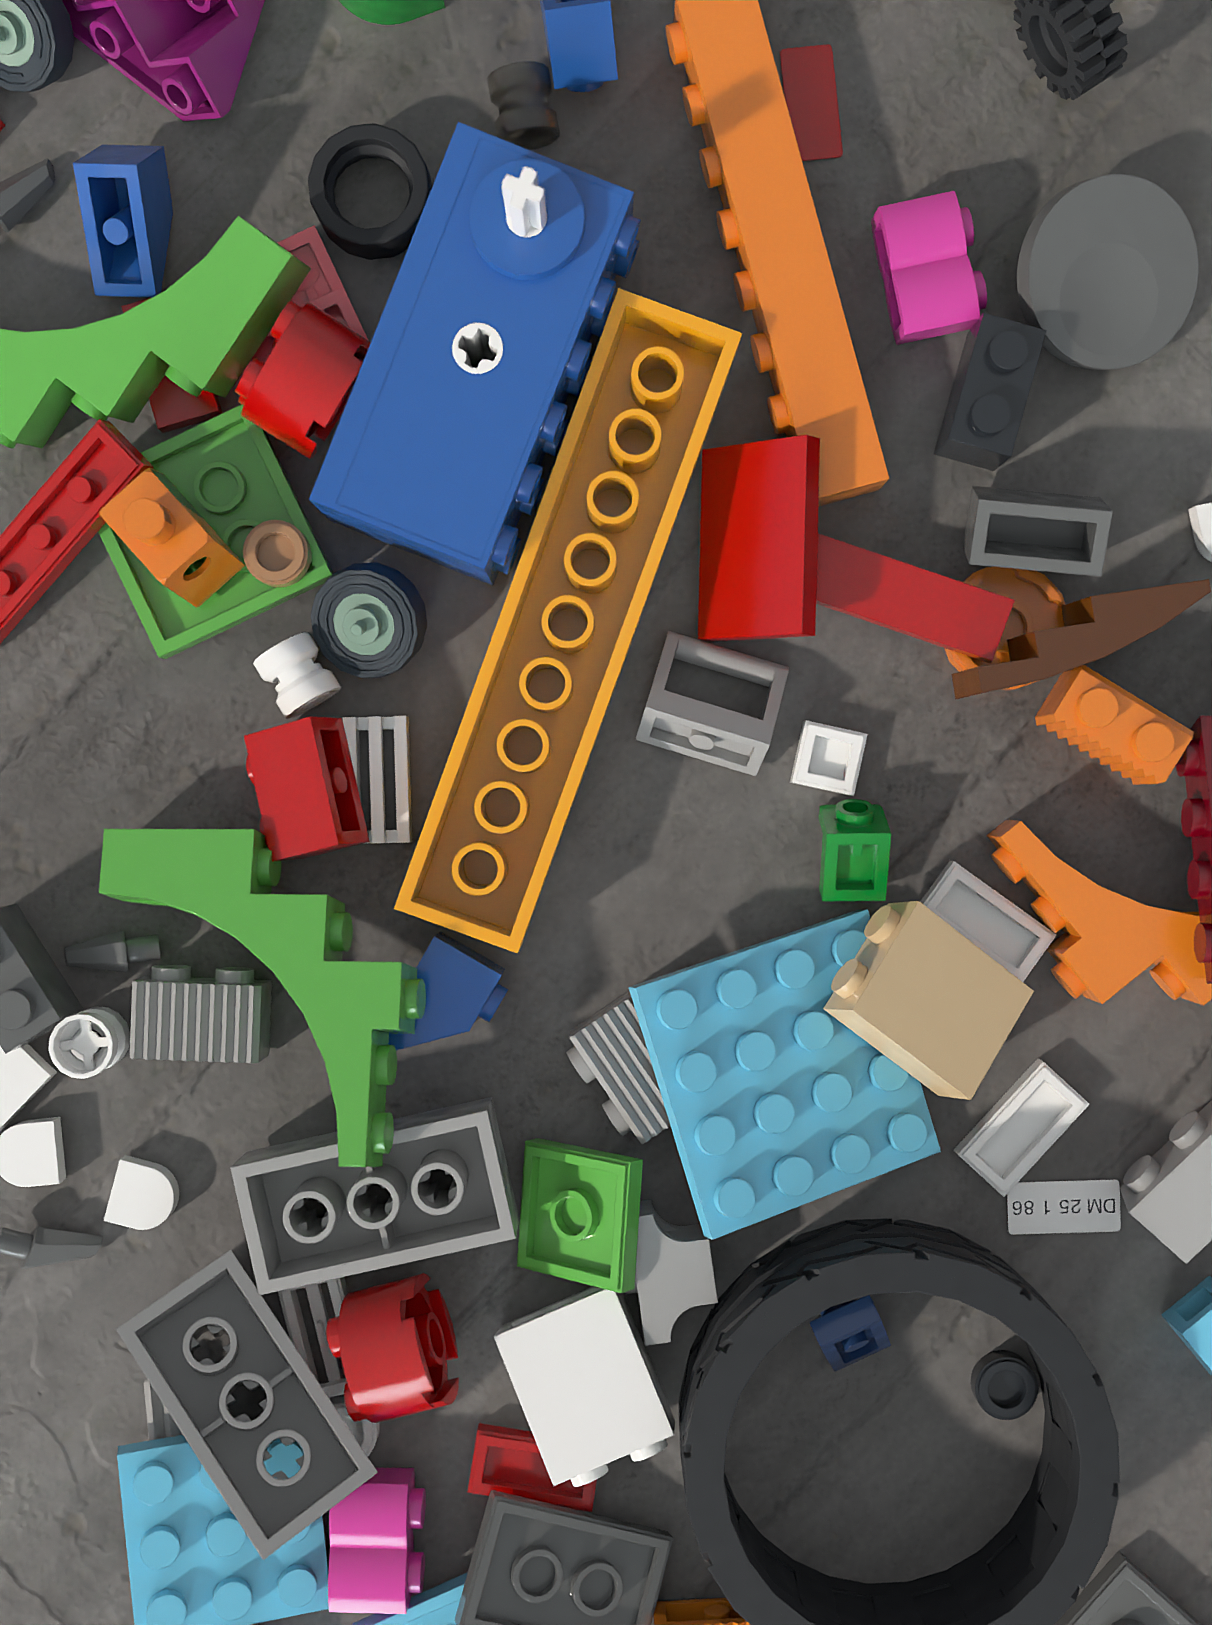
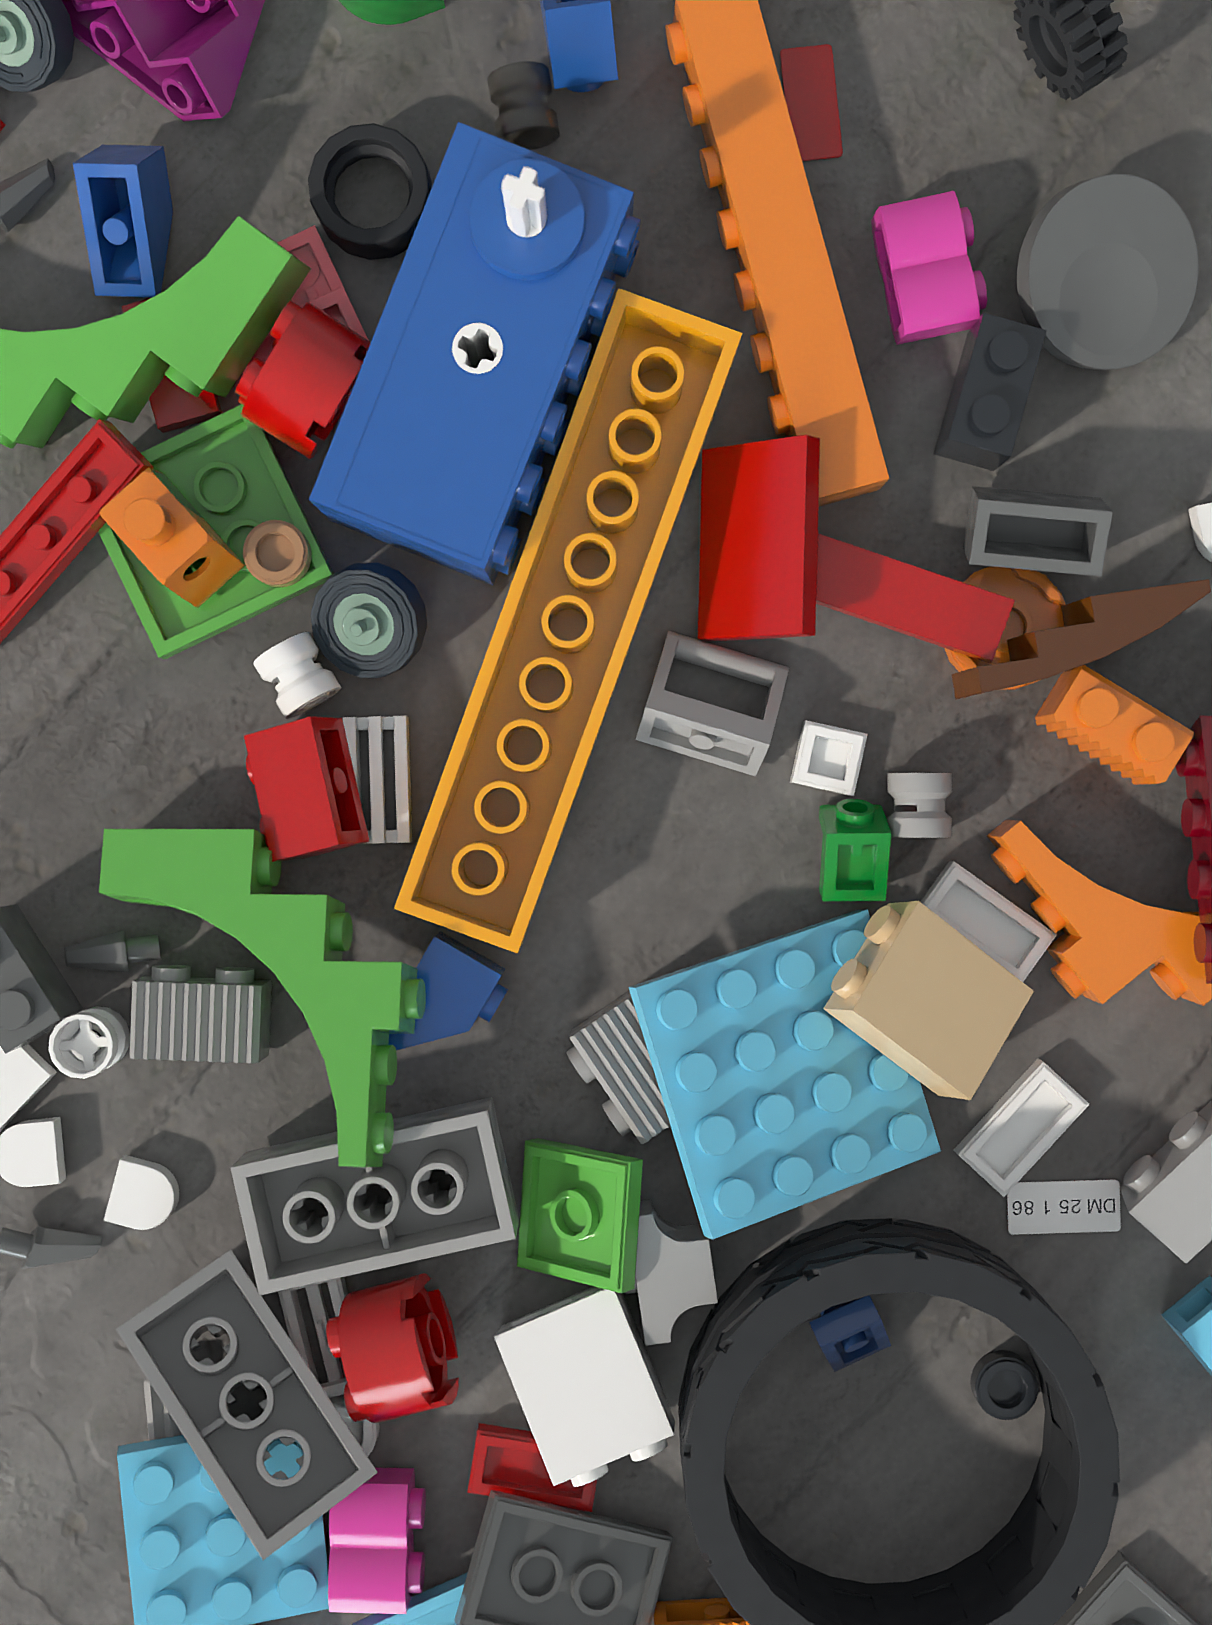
none -> light grey wheel [887,773,952,838]

